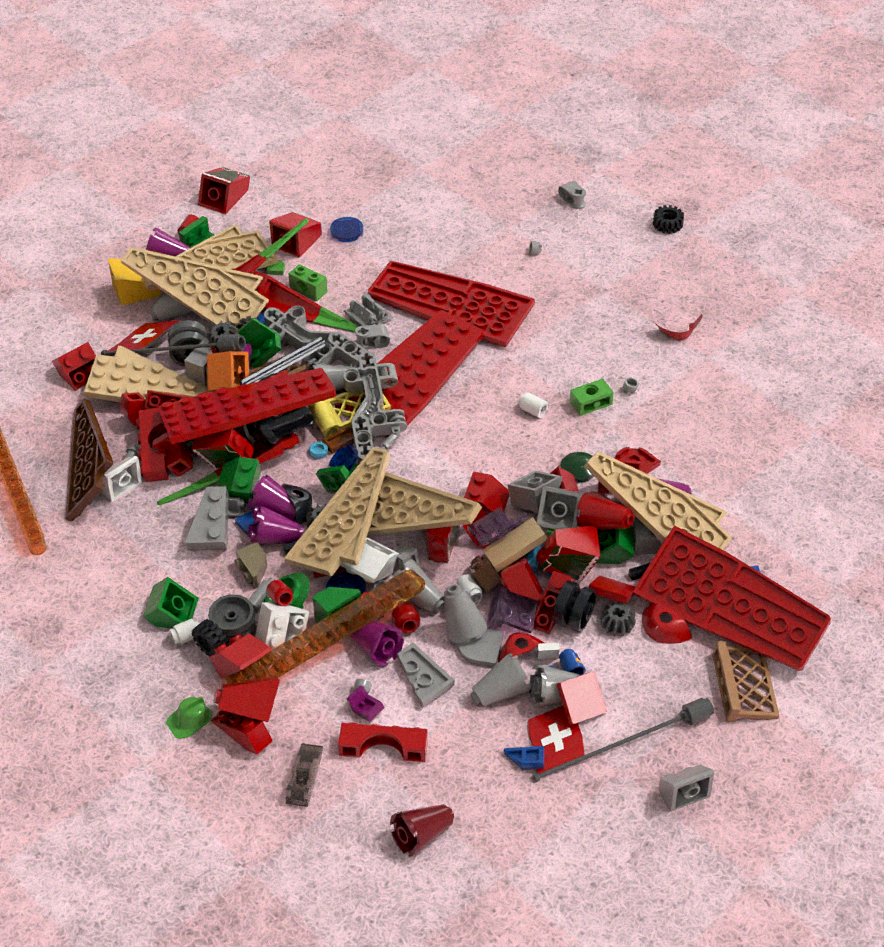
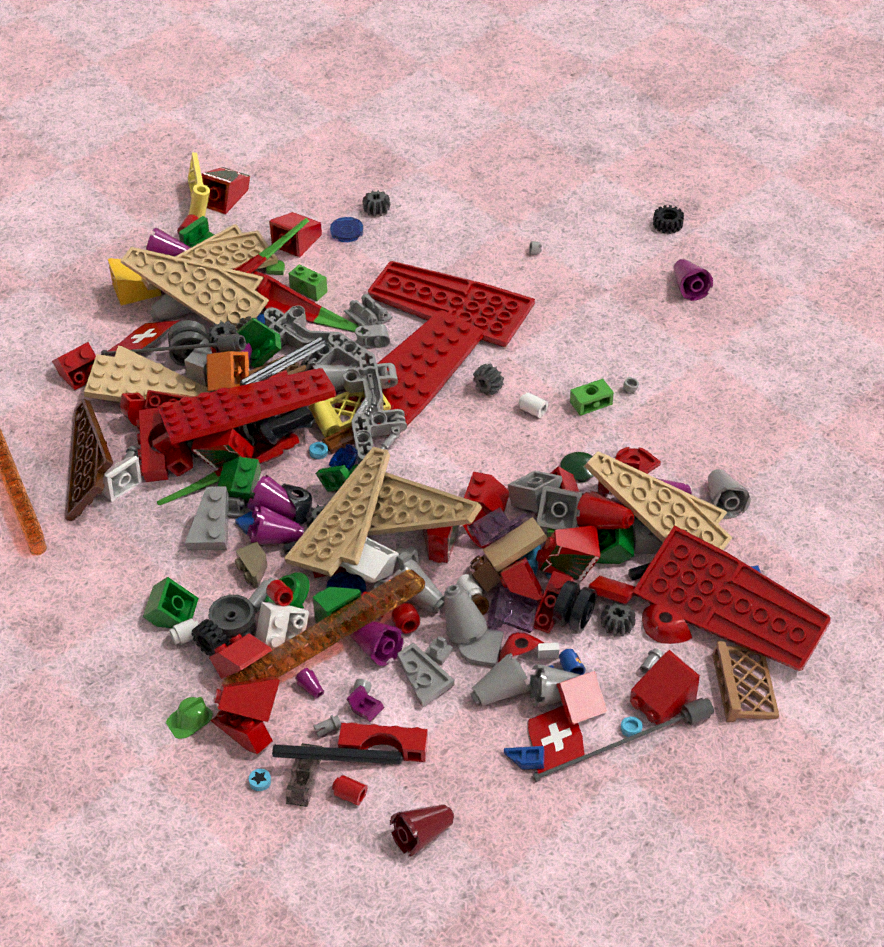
light grey piece [558,181,586,209] -> none
red piece [655,314,703,340] -> none
light grey slope [659,765,714,811] -> none
none -> light yellow piece [188,152,210,218]
none -> medium azure tile [249,769,271,791]
none -> black axle [272,744,402,765]
none -> magenta cone [295,668,325,699]
none -> light grey pin [313,715,341,738]
none -> red brick [332,775,368,806]
none -> dark grey gear [362,190,391,217]
none -> light grey tile [424,636,453,665]
none -> reddish brown tile [471,595,489,615]
none -> dark grey gear [473,363,504,395]
none -> medium azure tile [621,717,642,737]
none -> red slope [630,650,700,725]
none -> light grey pin [640,648,664,674]
none -> magenta cone [673,259,713,301]
none -> light grey cone [708,469,751,519]

